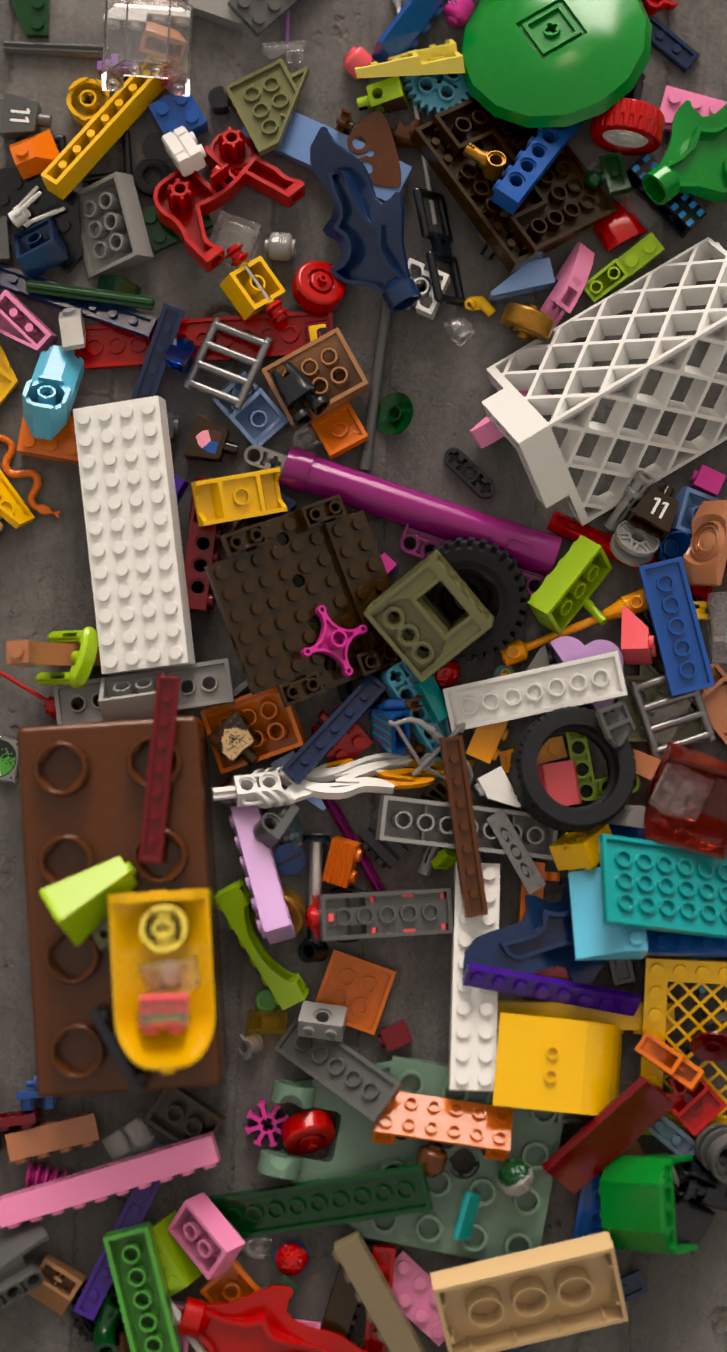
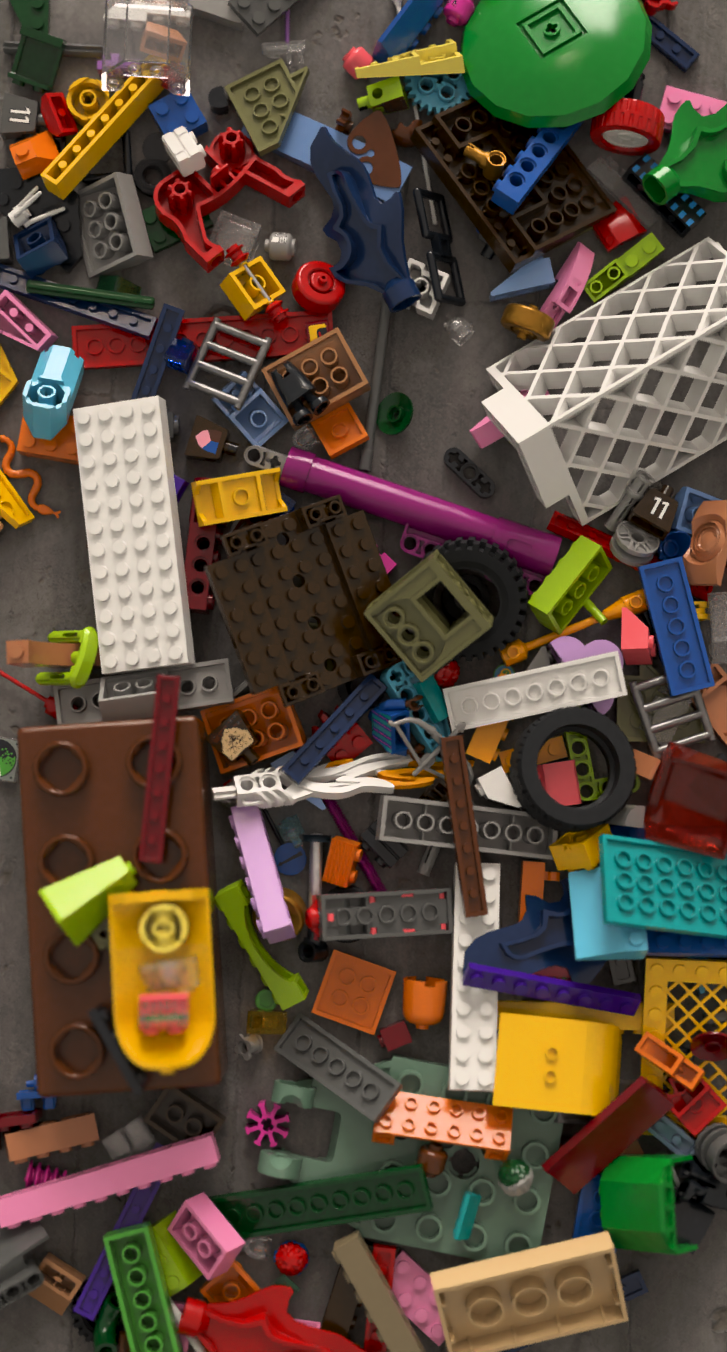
light grey slope [59,307,86,351] -> none
dark grey plate [253,804,300,849] -> none
red wheel [280,1110,336,1154] -> none
light grey brick [298,1001,347,1042] -> none
dark pink piece [300,605,367,677] -> none
lime plate [430,848,457,870] -> none
yellow arm [464,296,497,318] -> none
flat silver sticker [486,809,546,895] -> none
dark green plate [585,151,631,197] -> none
dark grey slope [595,700,636,748] -> none
clear slope [649,763,715,822] -> none
dark pink brick [690,464,727,497] -> none
none -> dark green panel [8,25,67,94]
none -> red slope [41,92,78,137]
none -> orange cylinder [402,976,448,1030]

